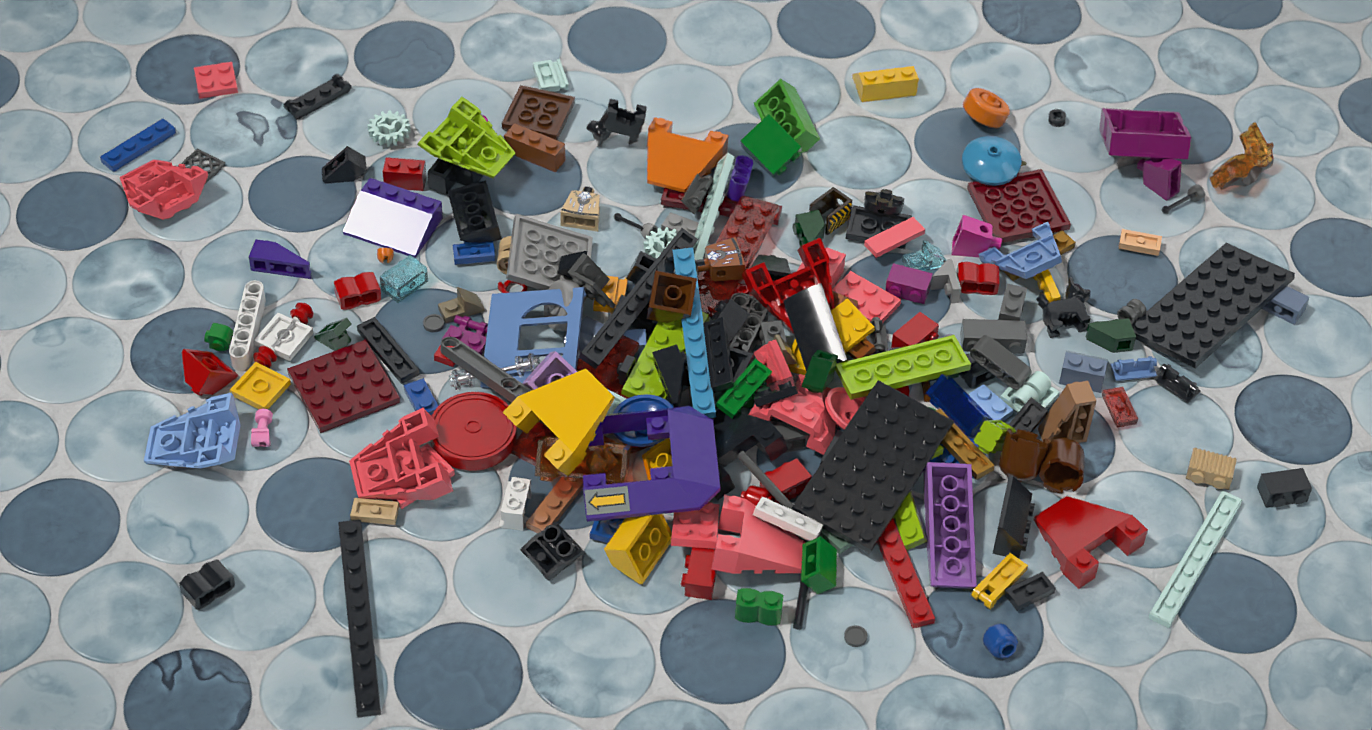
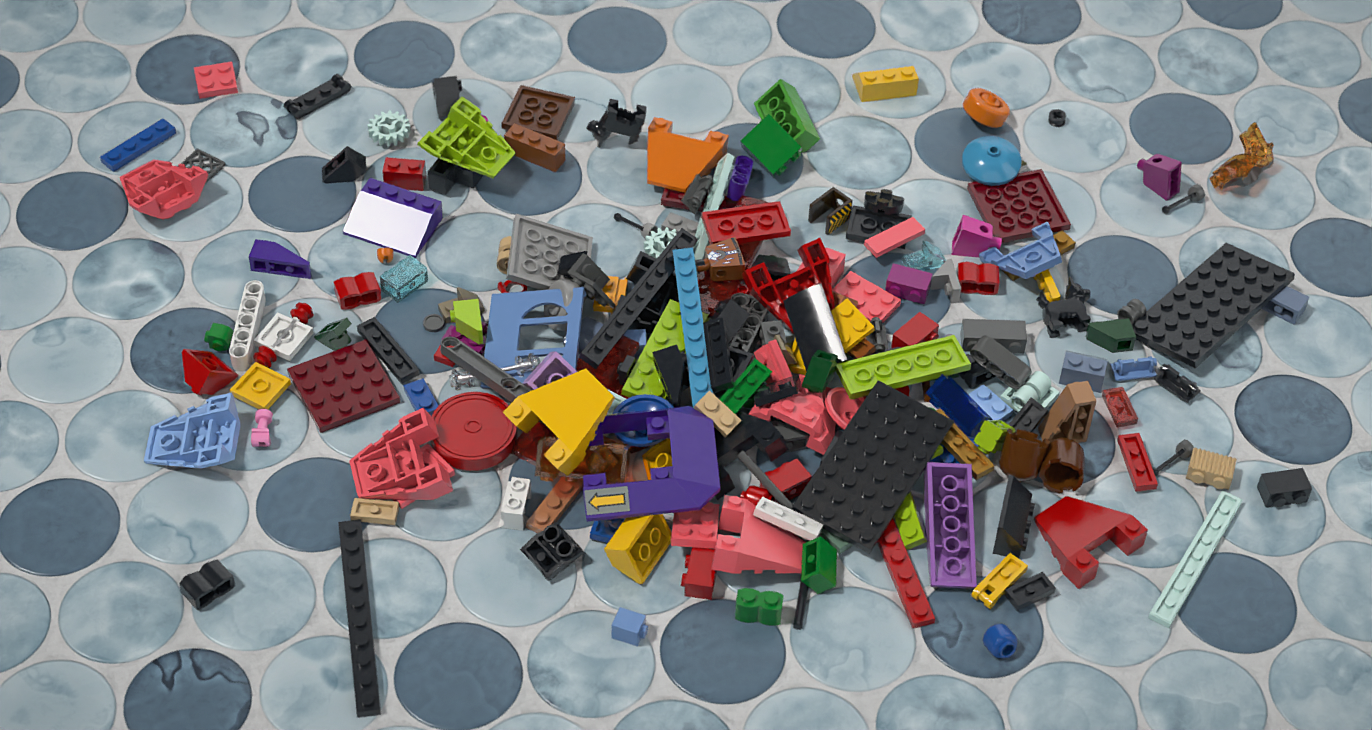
black slope [448,180,502,243] -> none
blue hinge [452,241,495,265] -> none
light aqua plate [533,59,569,92] -> none
tan torso [560,186,600,231] -> none
reddish brown slope [646,271,697,323] -> none
dark green slope [792,210,825,247] -> none
dark grey piece [844,625,867,647] -> none
dark grey brick [998,284,1027,321] -> none
magenta tile [1099,108,1191,159] -> none
light nougat plate [1118,229,1162,256] -> none
none -> black brick [431,76,462,118]
none -> lime slope [450,299,483,344]
none -> medium blue brick [611,607,649,646]
none -> tan plate [694,390,741,438]
none -> red plate [701,201,791,245]
none -> red plate [1117,433,1158,492]
none -> hinge [1152,439,1194,476]

